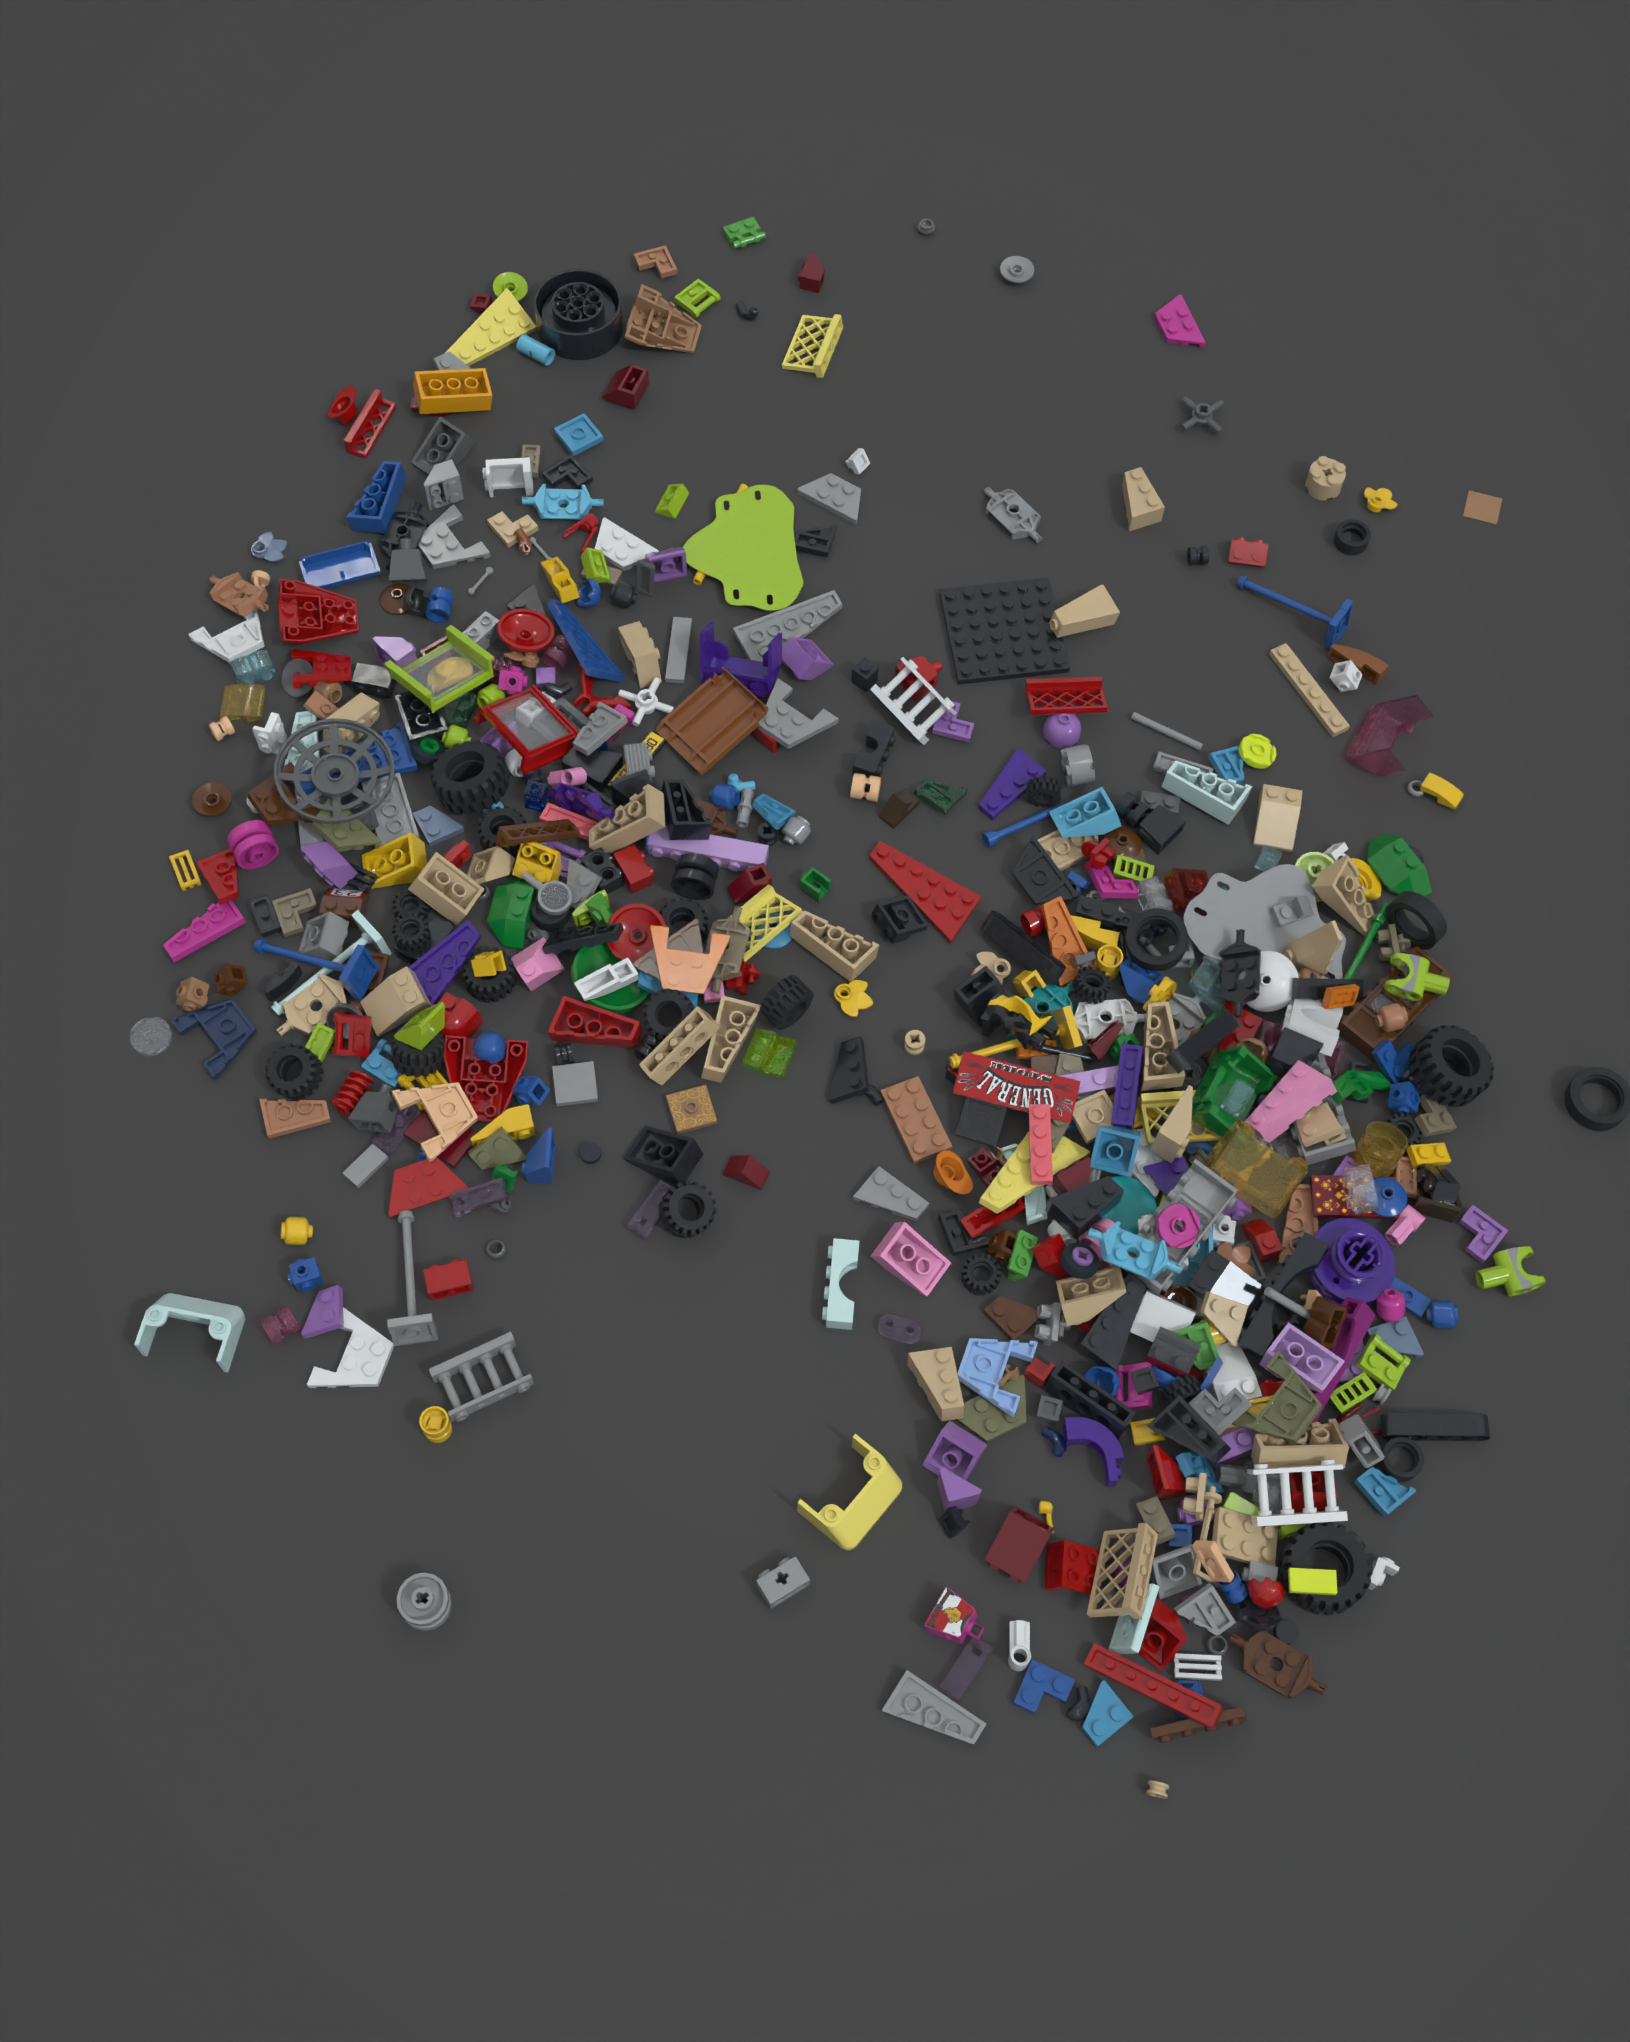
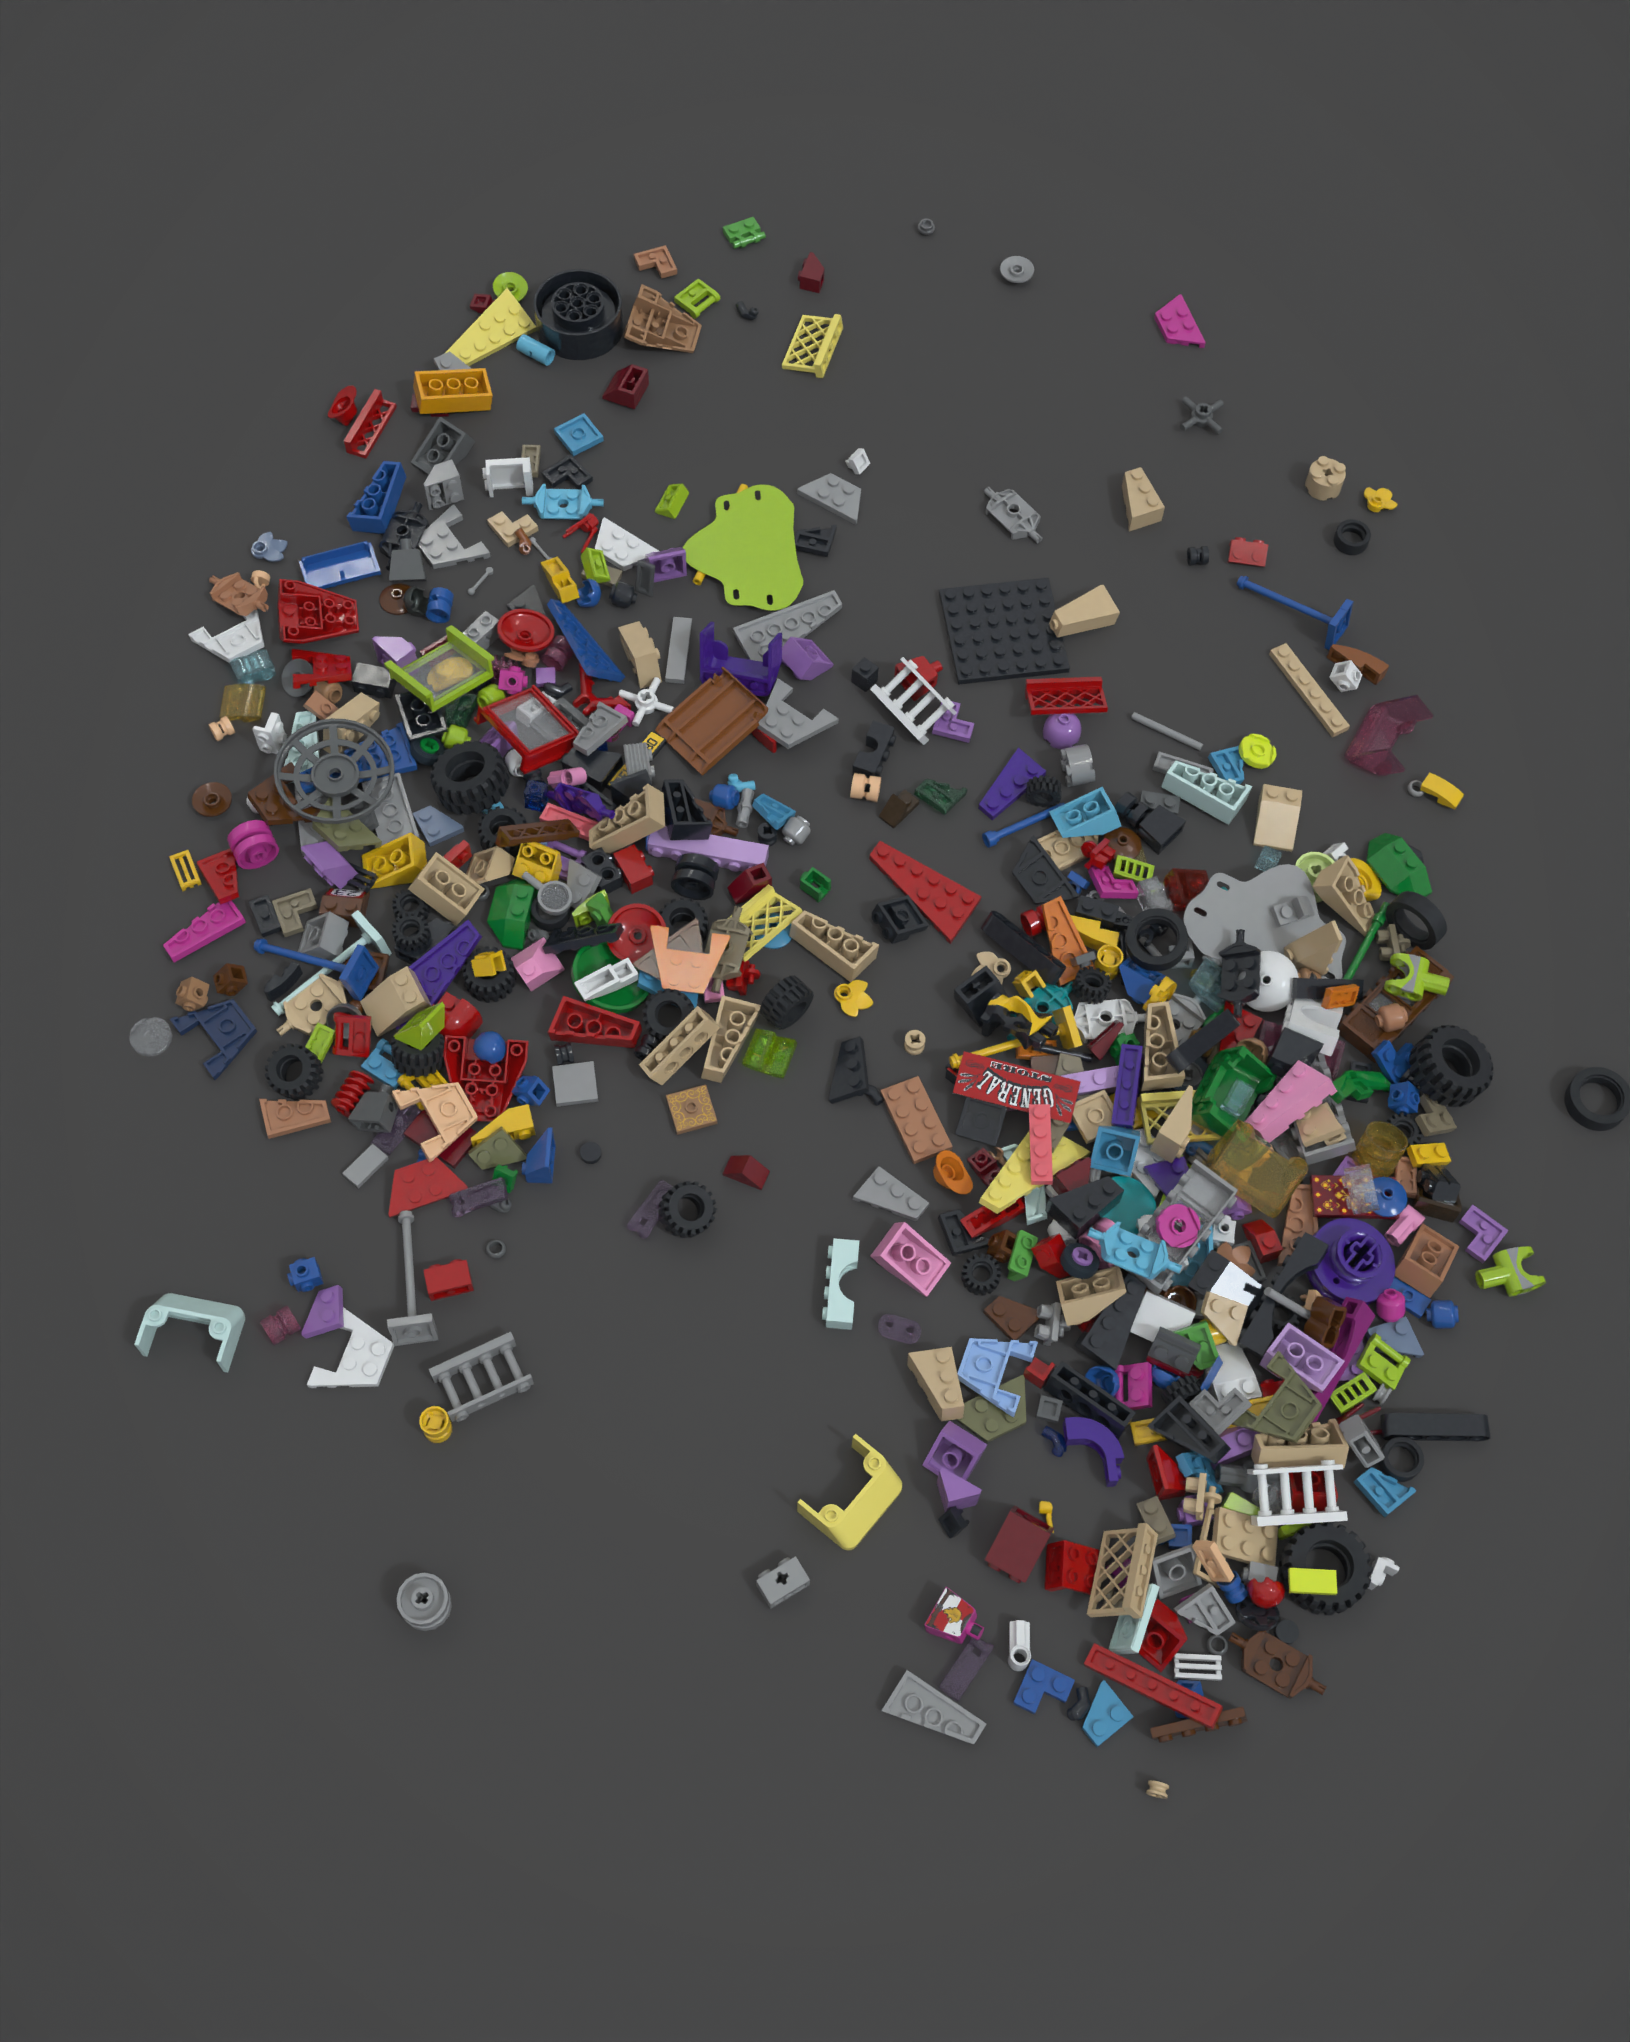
yellow head [280,1217,313,1245] -> none
black slope [624,1126,704,1185] -> none
medium nougat hand [998,1364,1020,1387] -> none
black plate [1130,1366,1159,1395] -> none
medium nougat sticker [1463,490,1502,525] -> none
none -> nougat slope [1395,1223,1459,1298]

